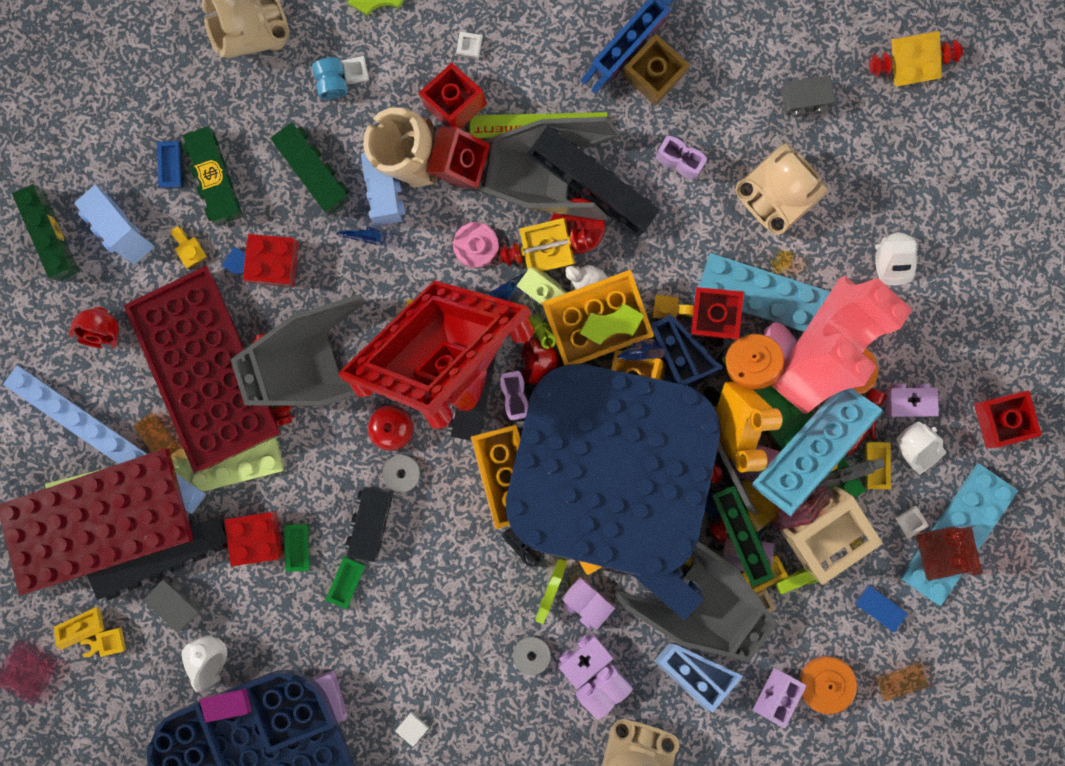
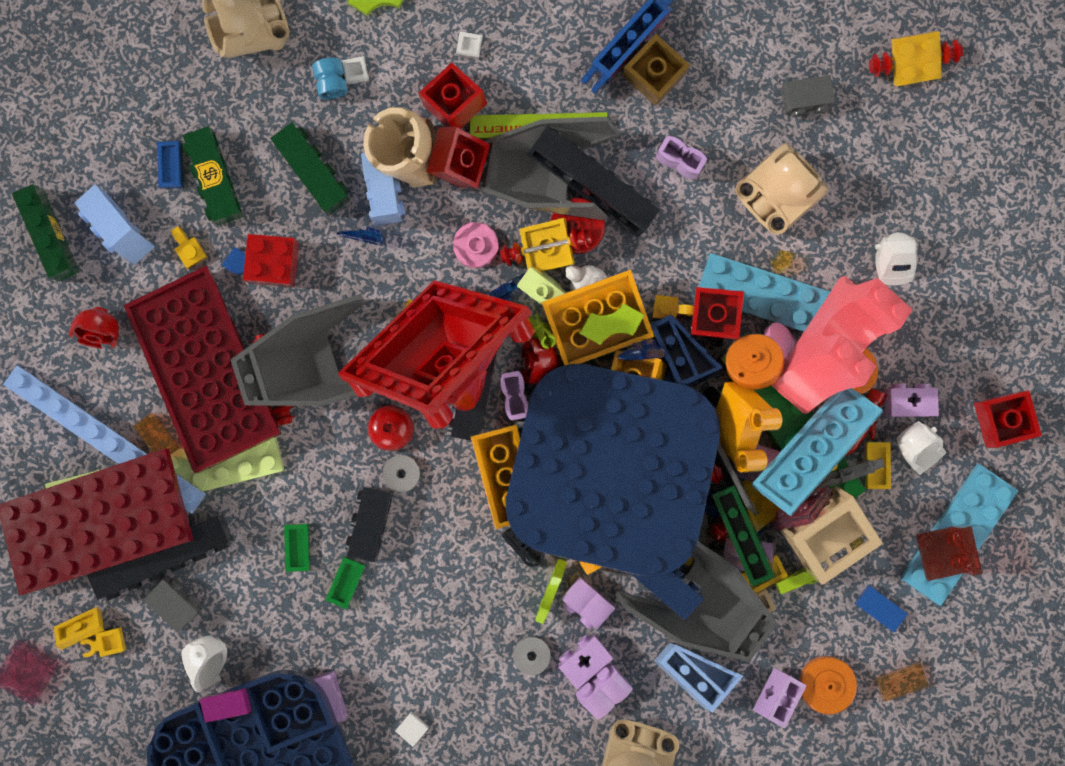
red brick [224,511,284,567] -> none
white tile [895,506,929,538] -> none

